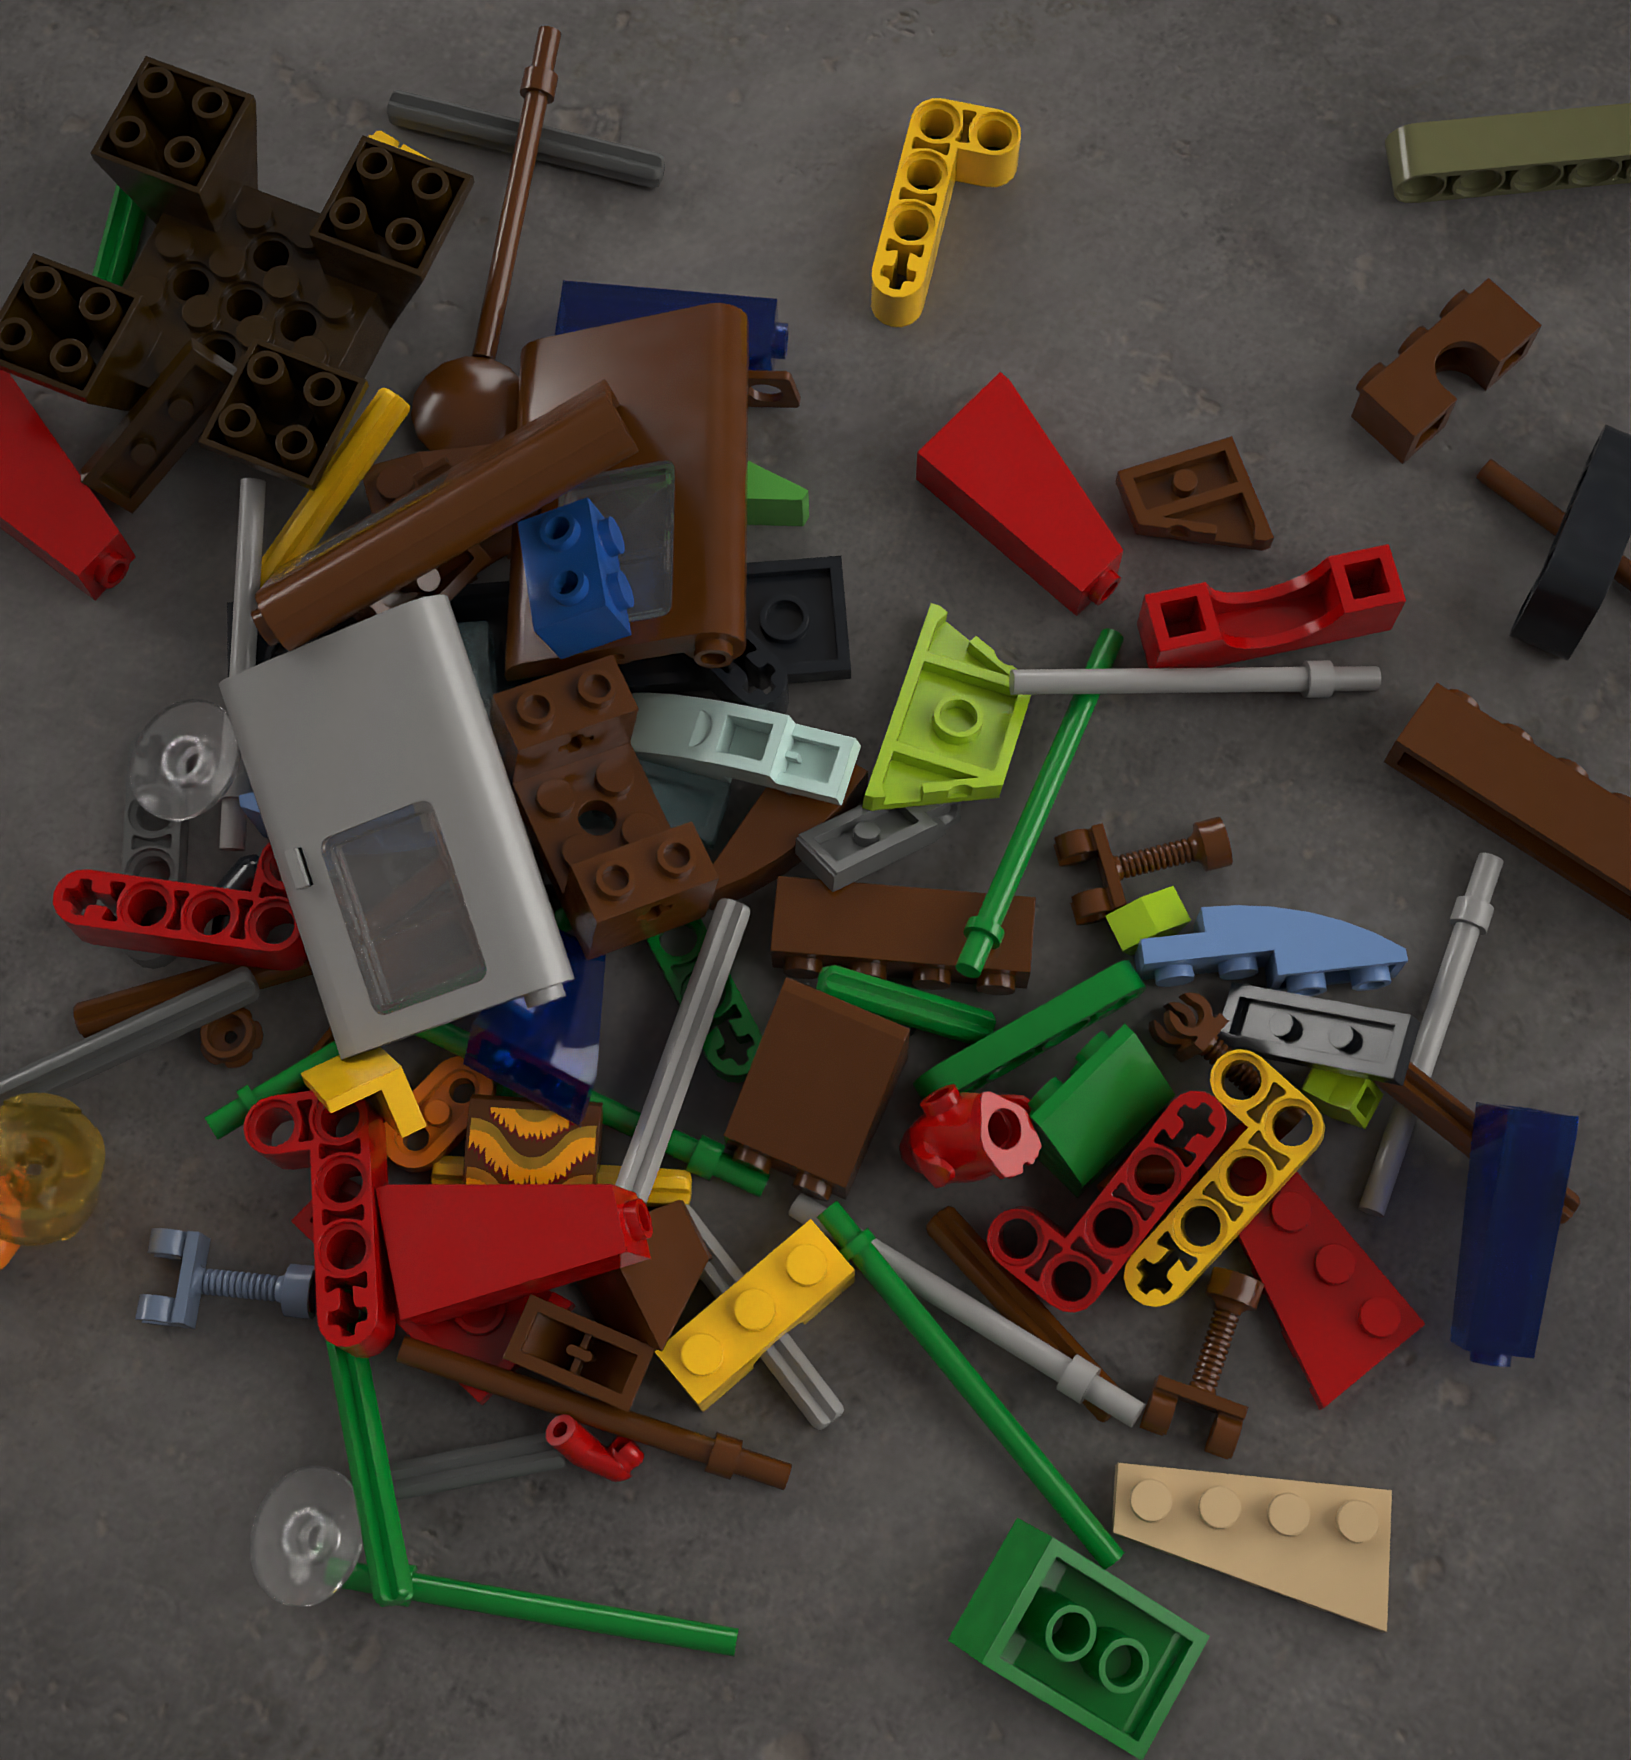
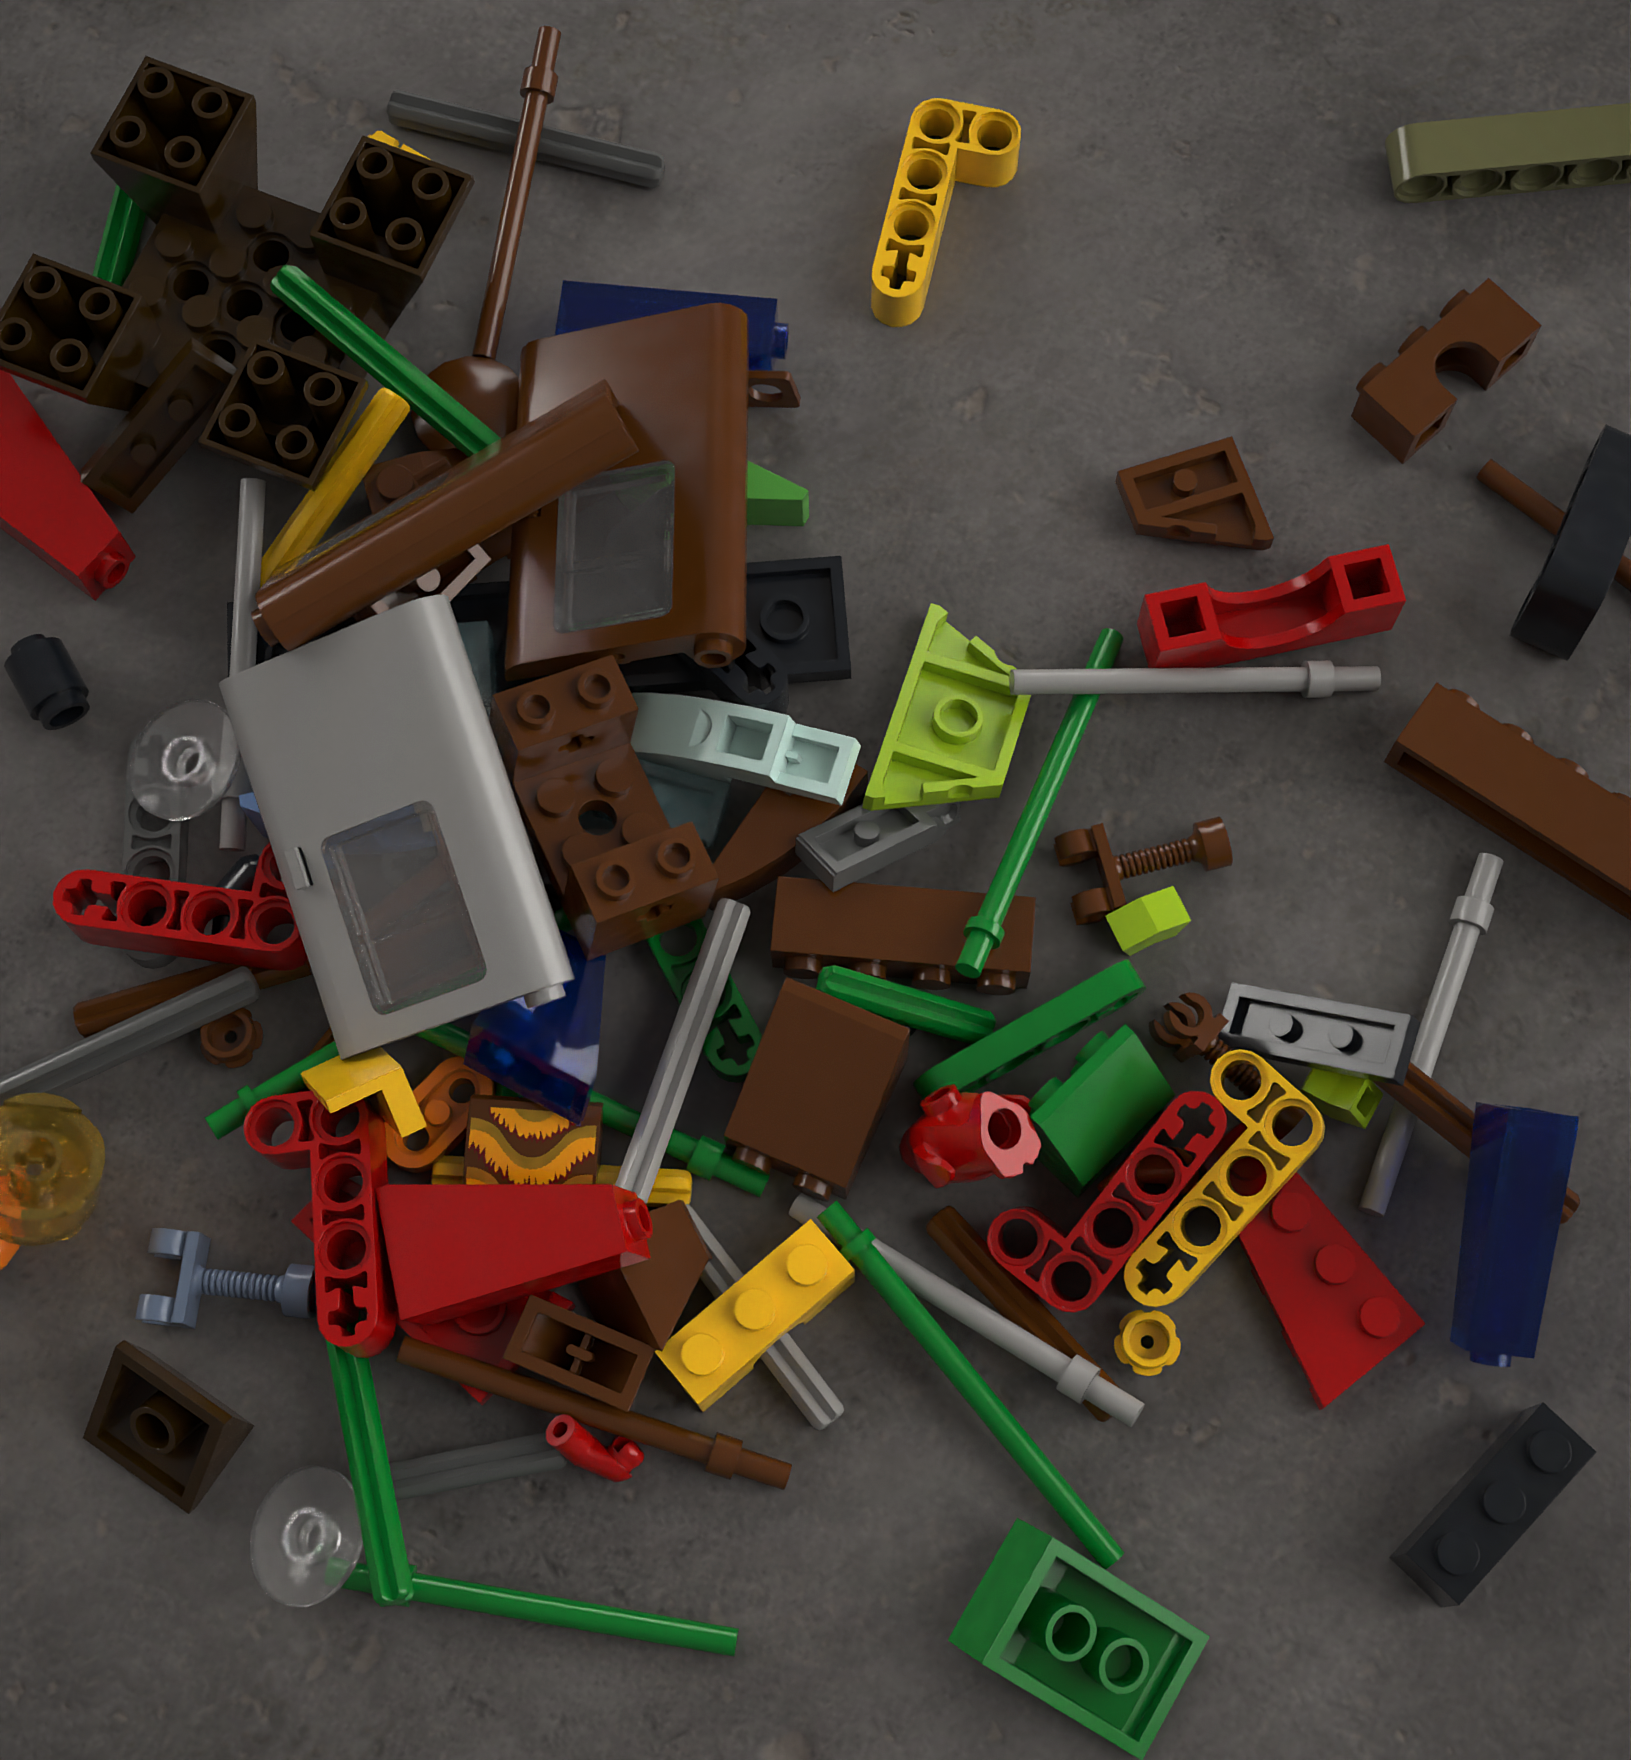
blue brick [517,497,634,659] -> none
red slope [916,372,1123,616] -> none
tan wing [1111,1463,1392,1633] -> none
medium blue slope [1134,905,1408,996] -> none
reddish brown bar [1139,1267,1264,1460] -> none
none -> black brick [4,634,90,730]
none -> dark brown slope [83,1340,254,1514]
none -> green axle [270,265,501,457]
none -> yellow plate [1114,1310,1181,1376]
none -> black brick [1389,1402,1596,1607]

